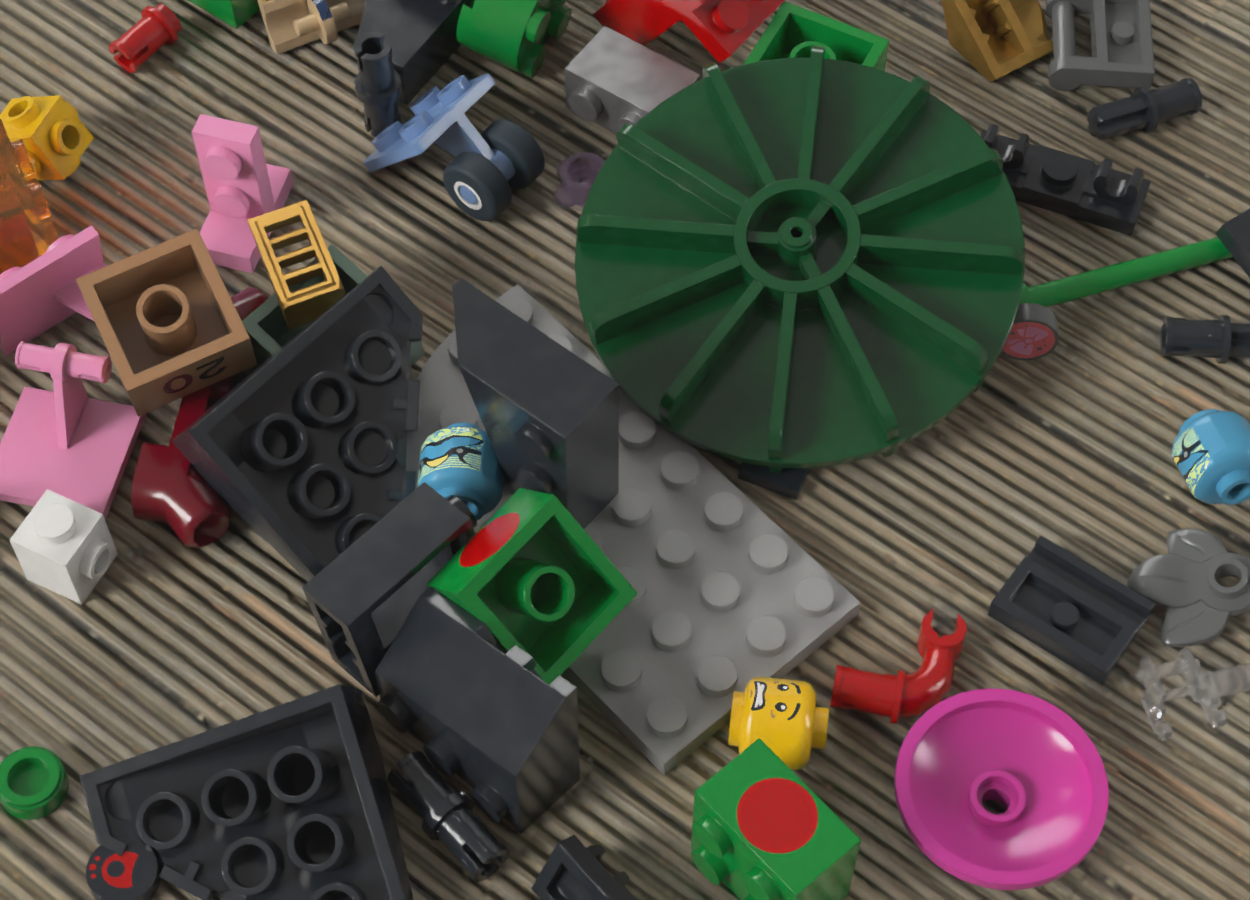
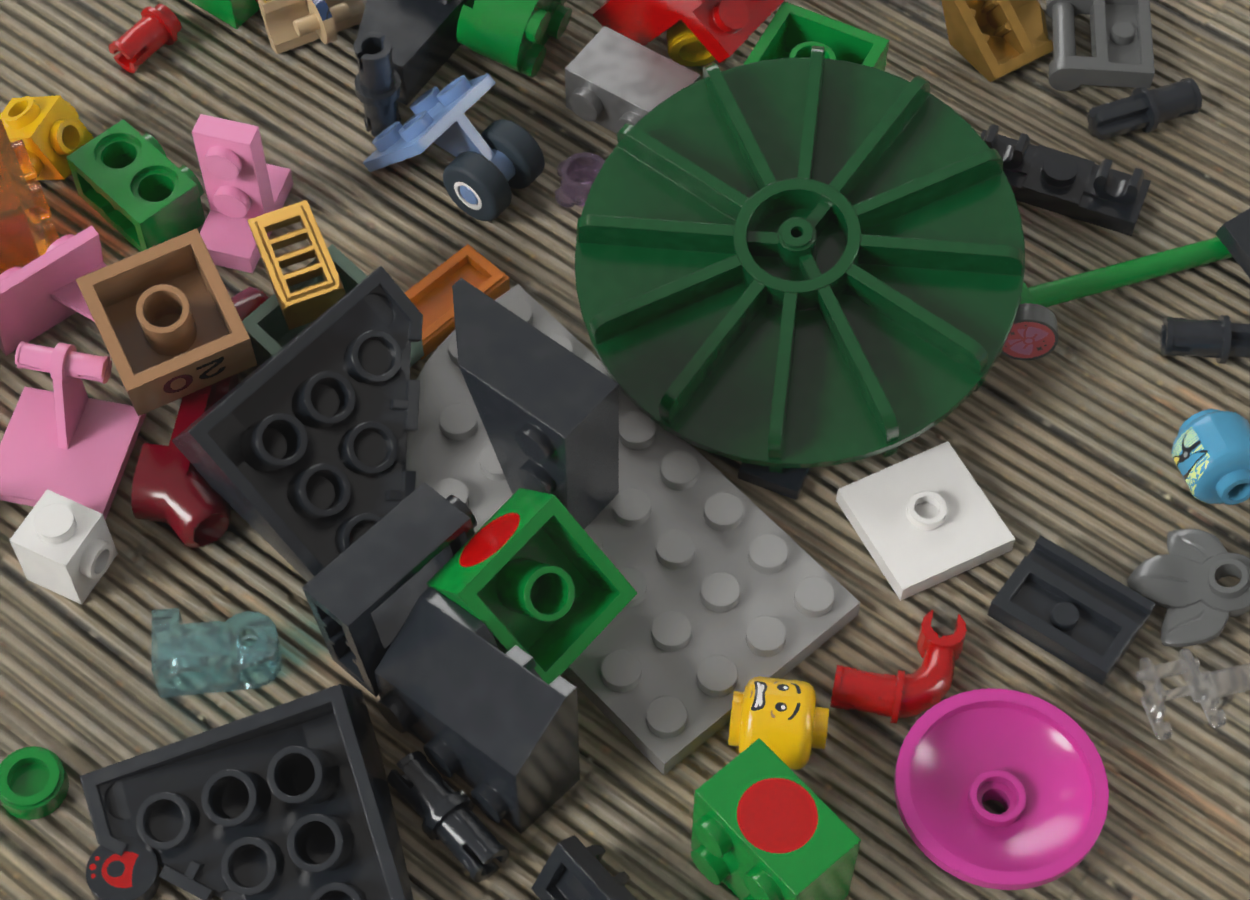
dark azure head [417,422,504,521] -> none
none -> green brick [66,119,206,252]
none -> clear light blue leg [152,608,283,698]
none -> orange tile [405,244,510,359]
none -> yellow tile [666,20,716,66]
none -> white plate [836,441,1015,601]

